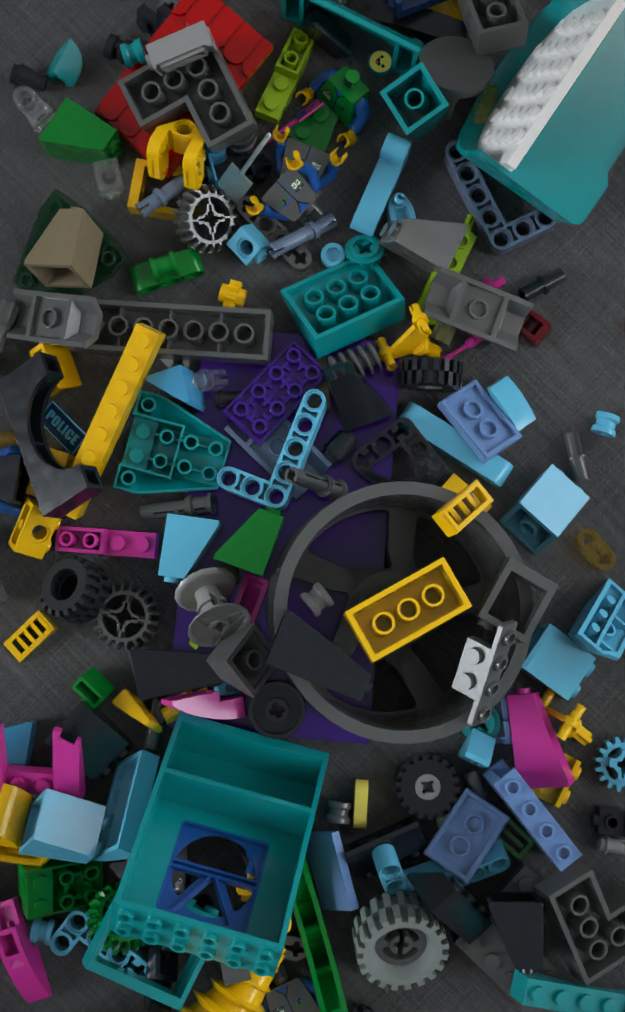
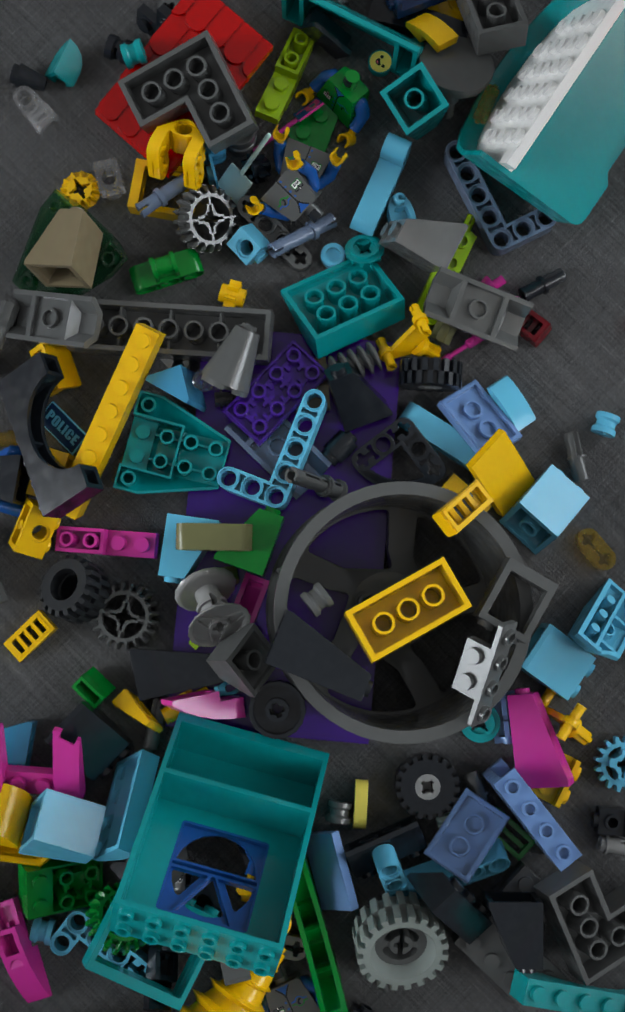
green slope [38,97,124,167] -> none
dark grey pin [139,492,218,520] -> none
light grey window [145,20,218,77] -> none
medium azure slope [456,728,496,768] -> none
none -> yellow gear [60,170,101,210]
none -> olive beam [176,523,253,551]
none -> dark grey cone [200,322,260,398]
none -> yellow slope [405,12,459,53]
none -> yellow tile [466,429,535,516]

